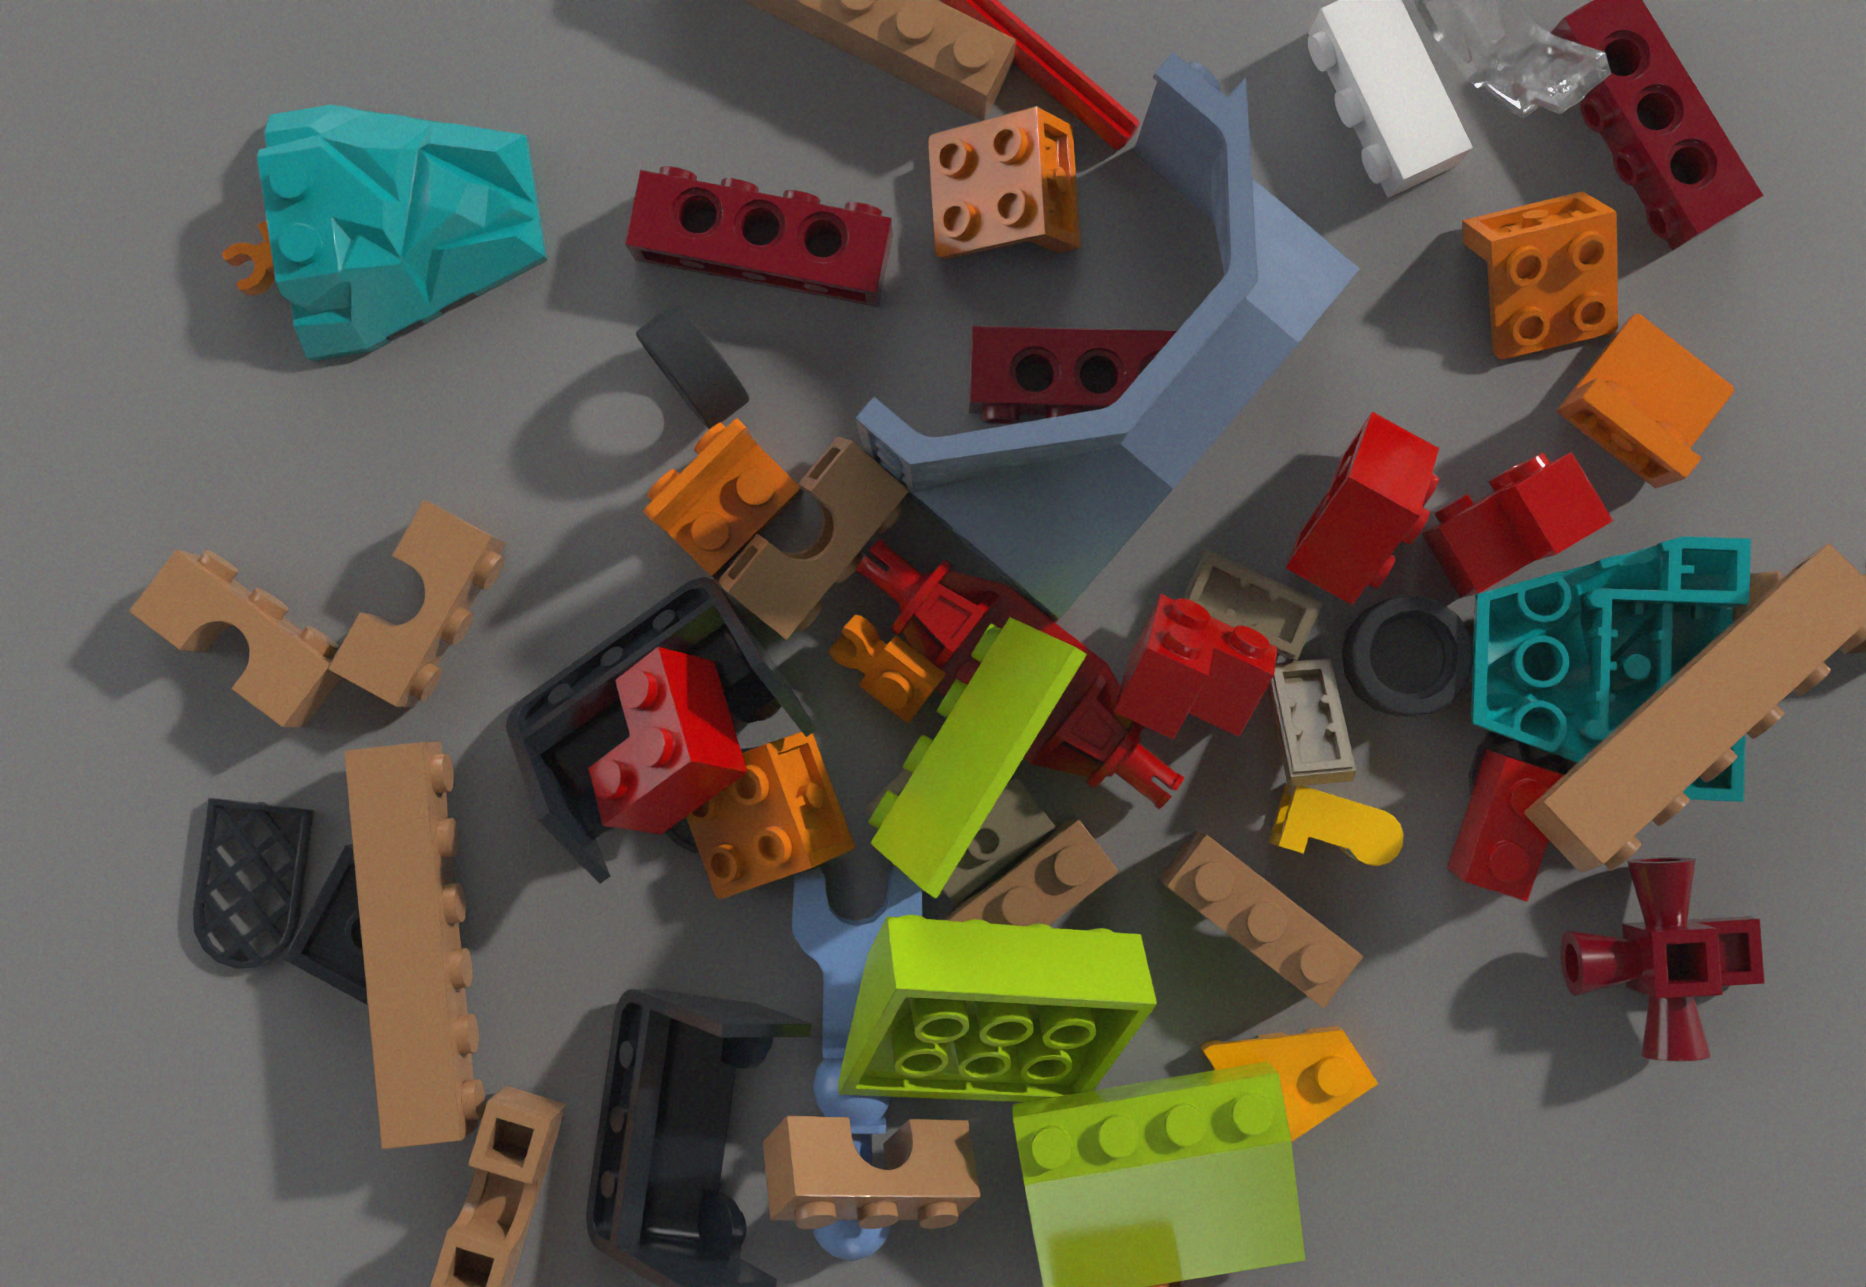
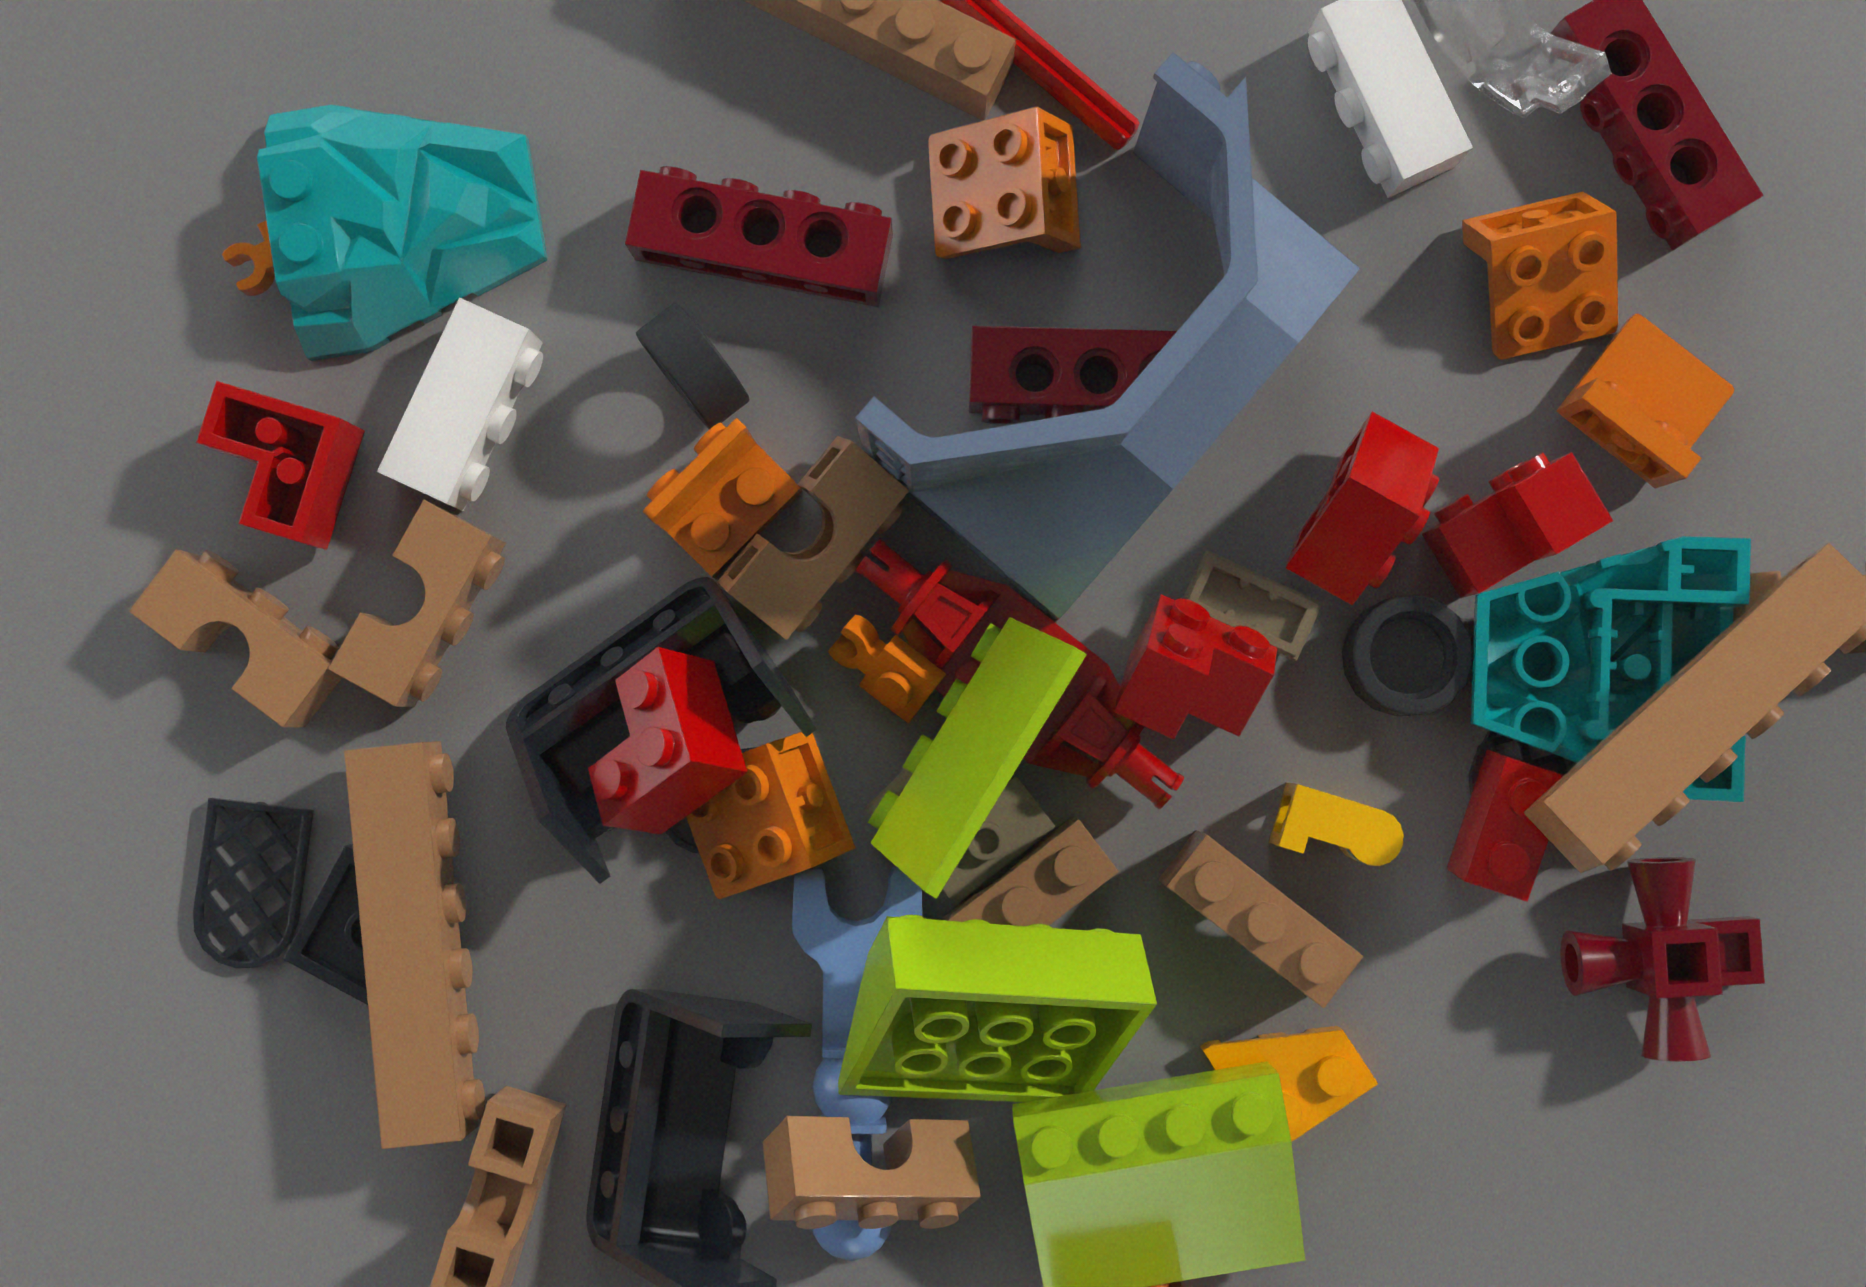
dark tan plate [1268,658,1356,787] -> none
none -> red brick [196,381,365,550]
none -> white brick [377,297,543,511]

